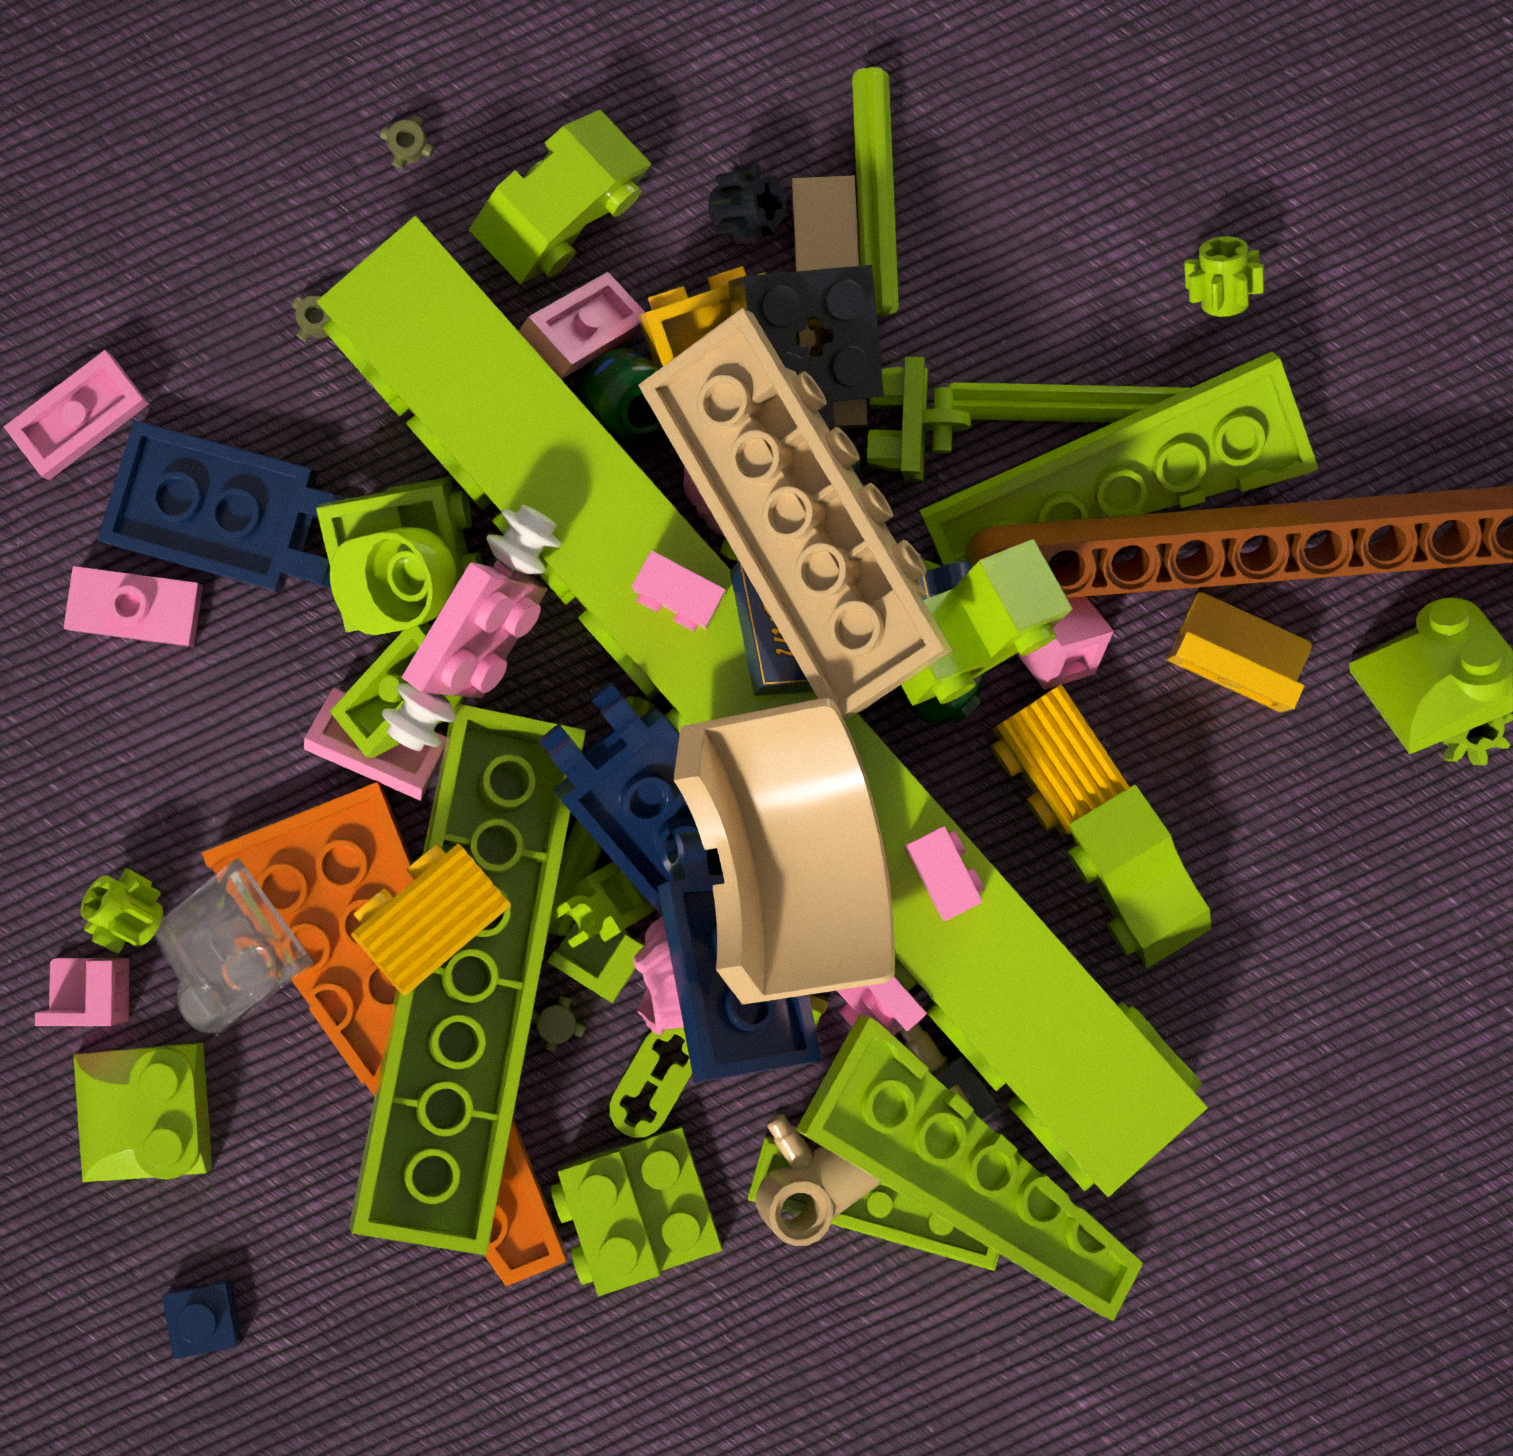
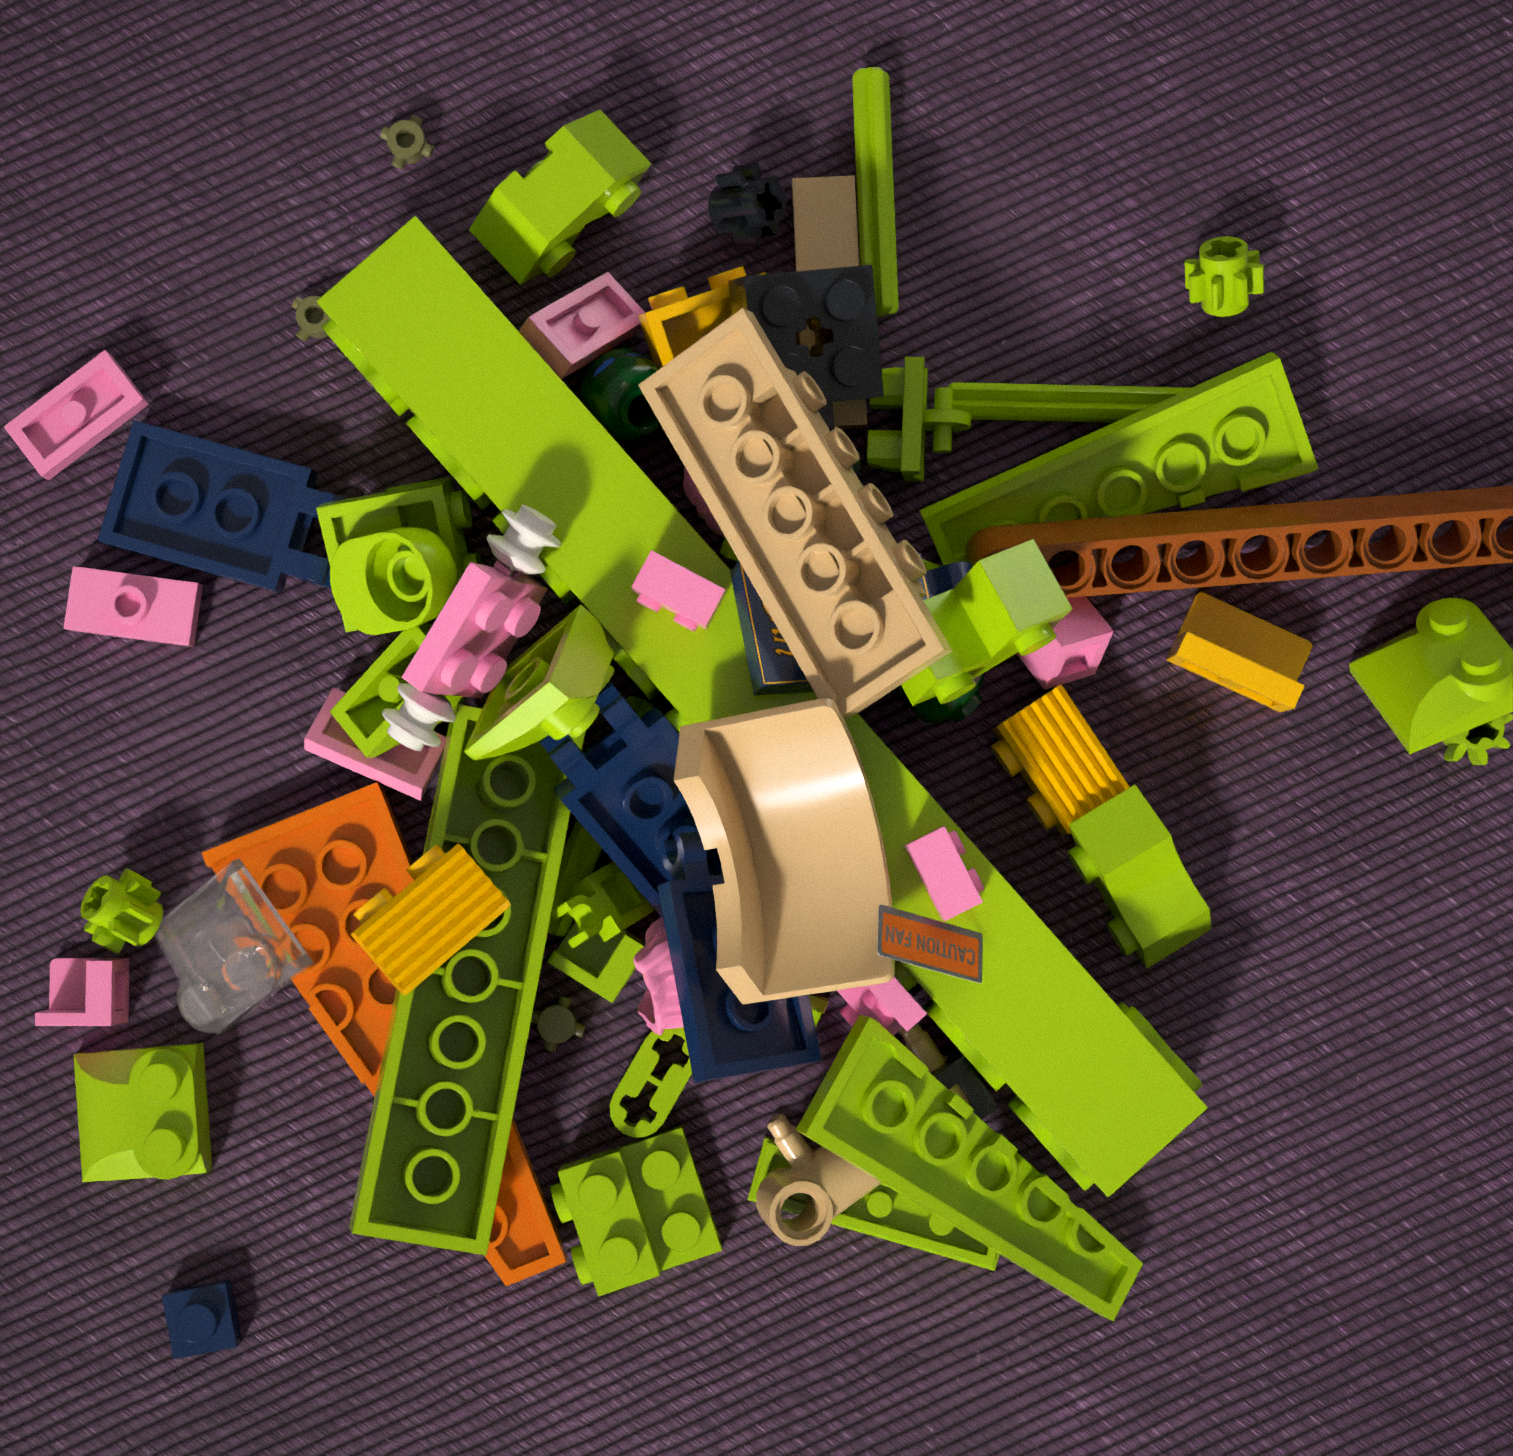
none -> lime slope [464,605,614,760]
none -> sticker [877,904,983,983]

